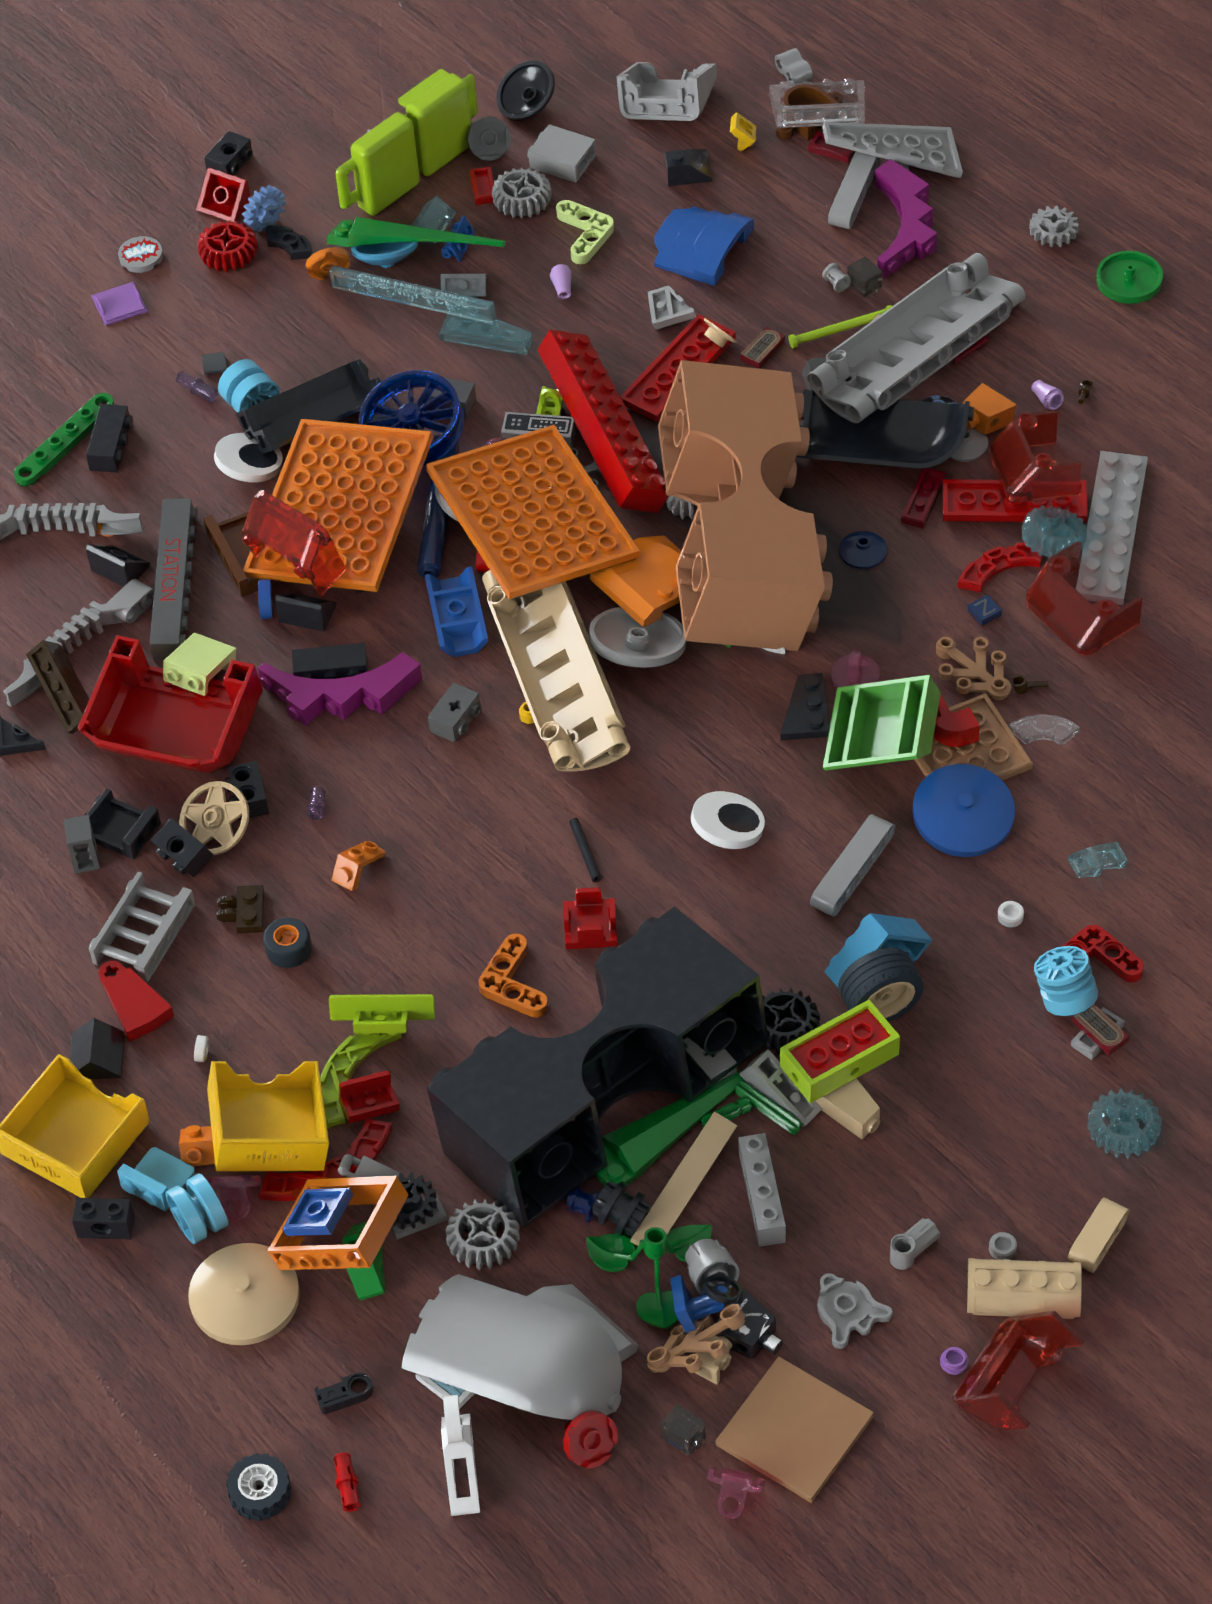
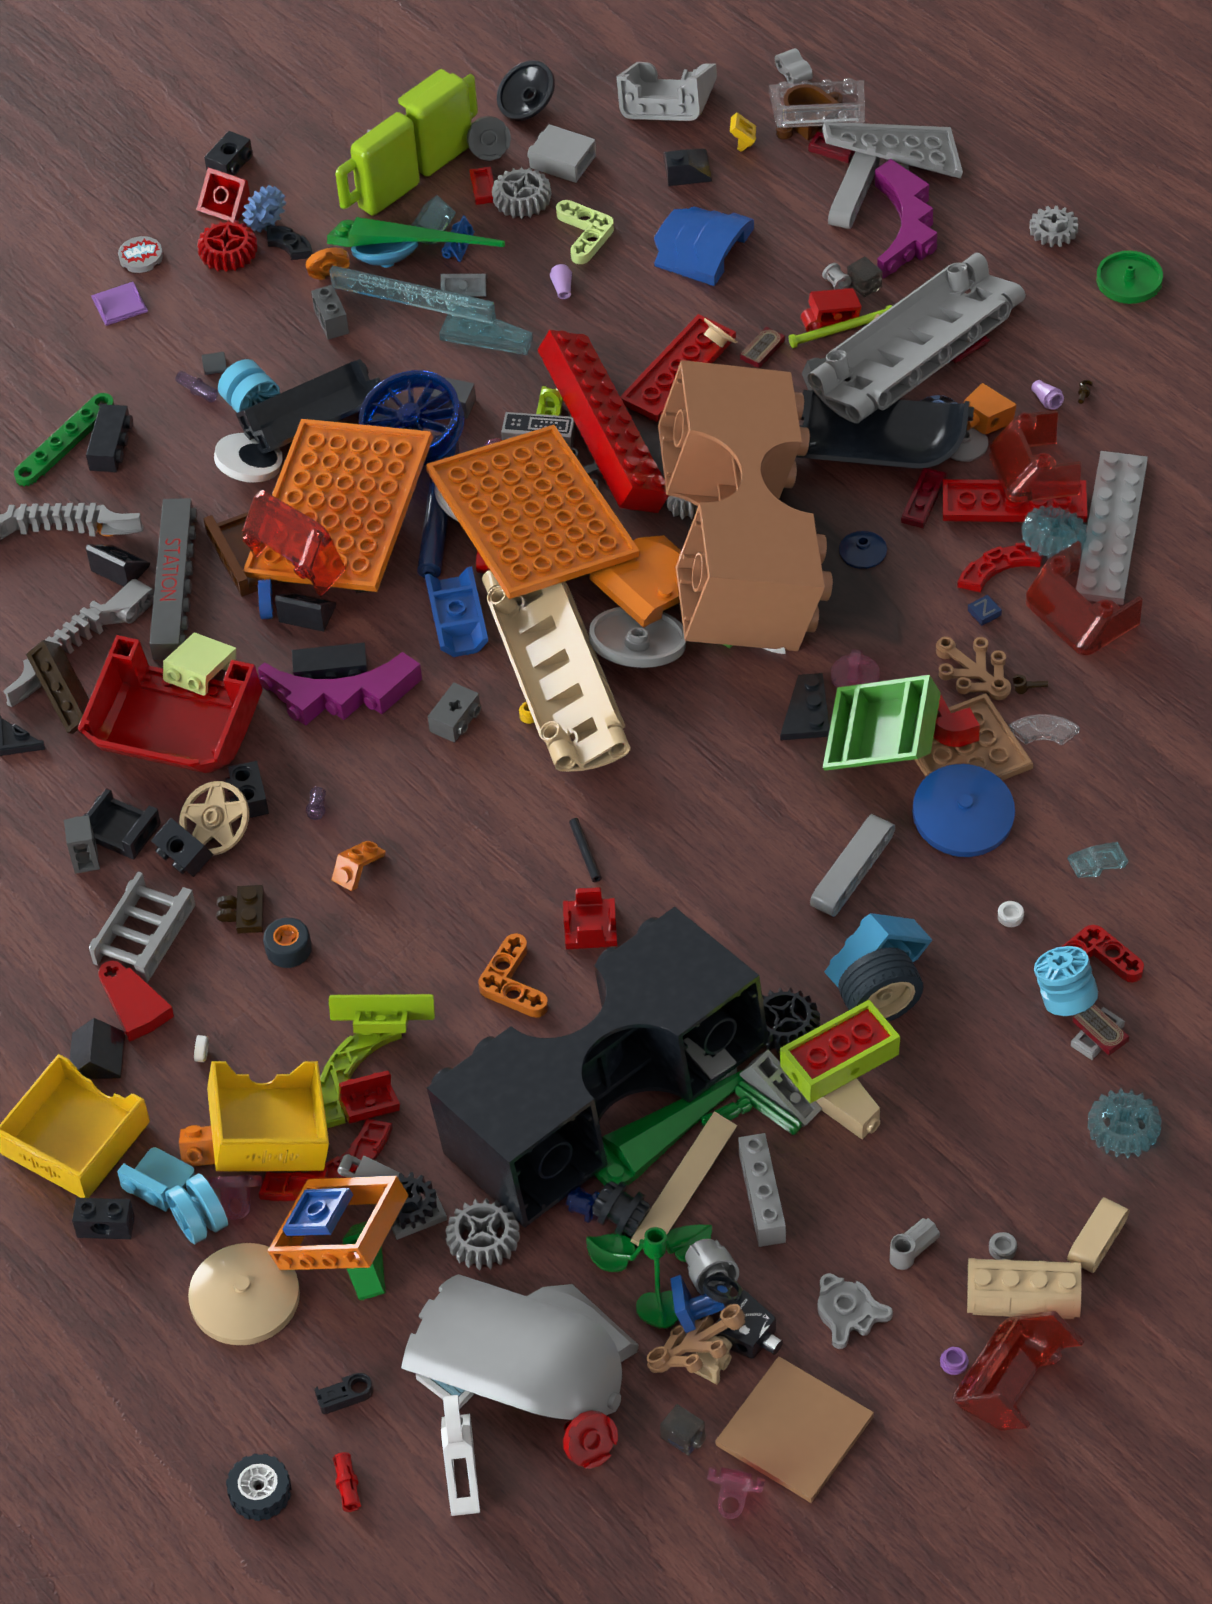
light grey wing [648,286,696,330] -> none
white piece [691,791,765,849] -> none
none -> dark grey brick [311,285,349,340]
none -> red hinge [801,288,862,332]

